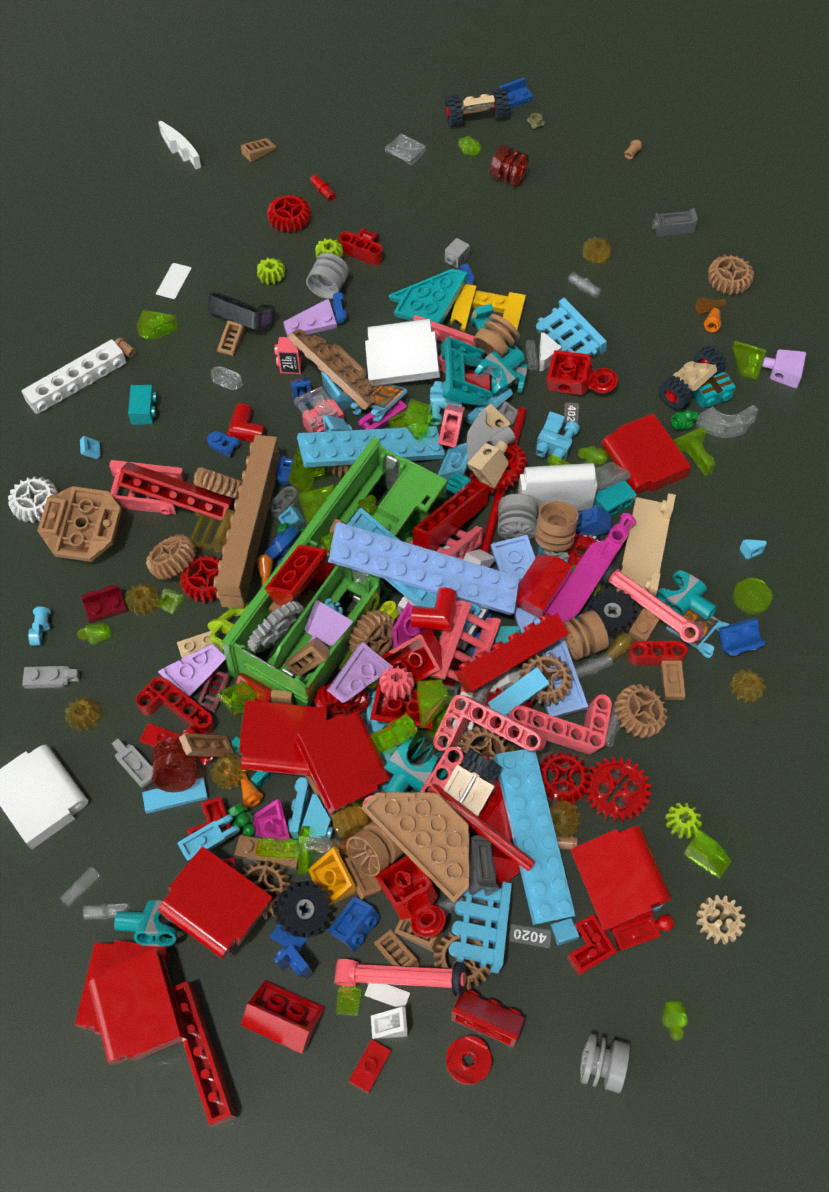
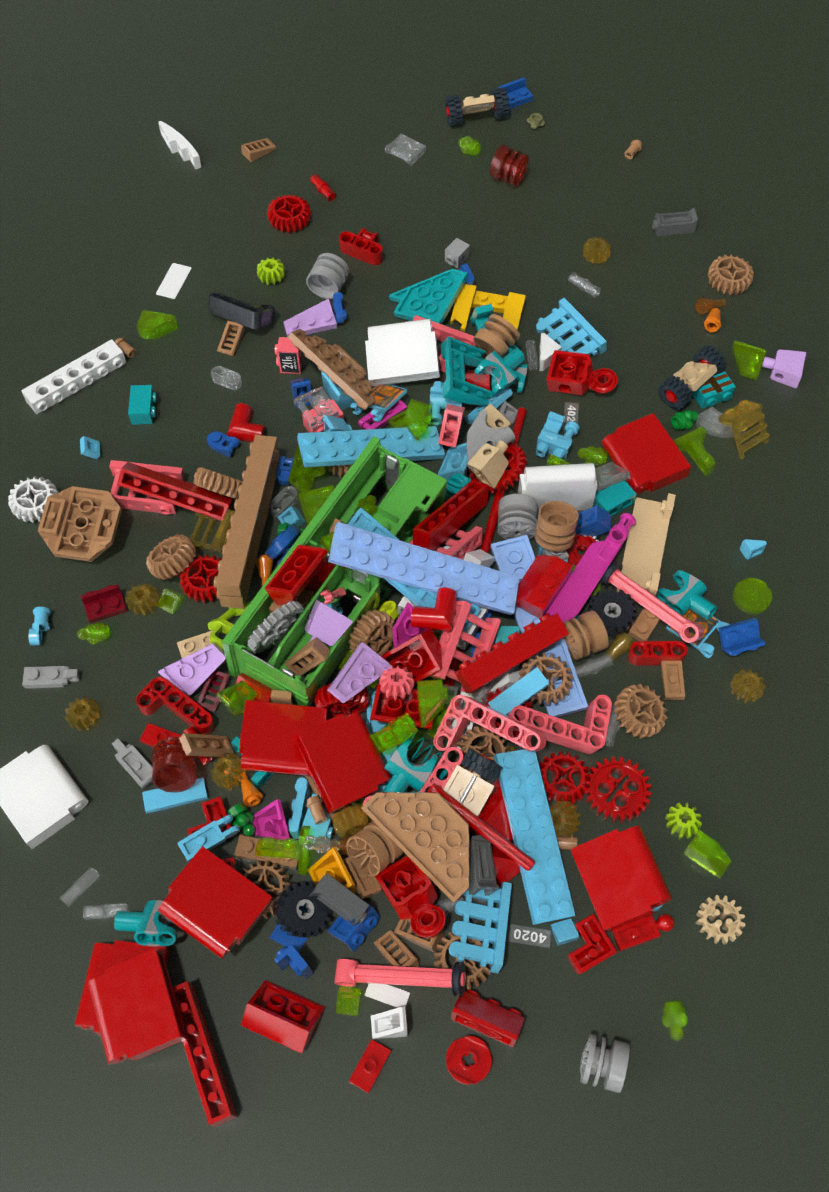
lime gear [315,238,343,258] -> none
none -> medium nougat pin [306,796,328,825]
none -> dark grey window [308,873,369,926]
none -> coral piece [320,587,346,605]
none -> clear yellow plate [718,400,770,458]

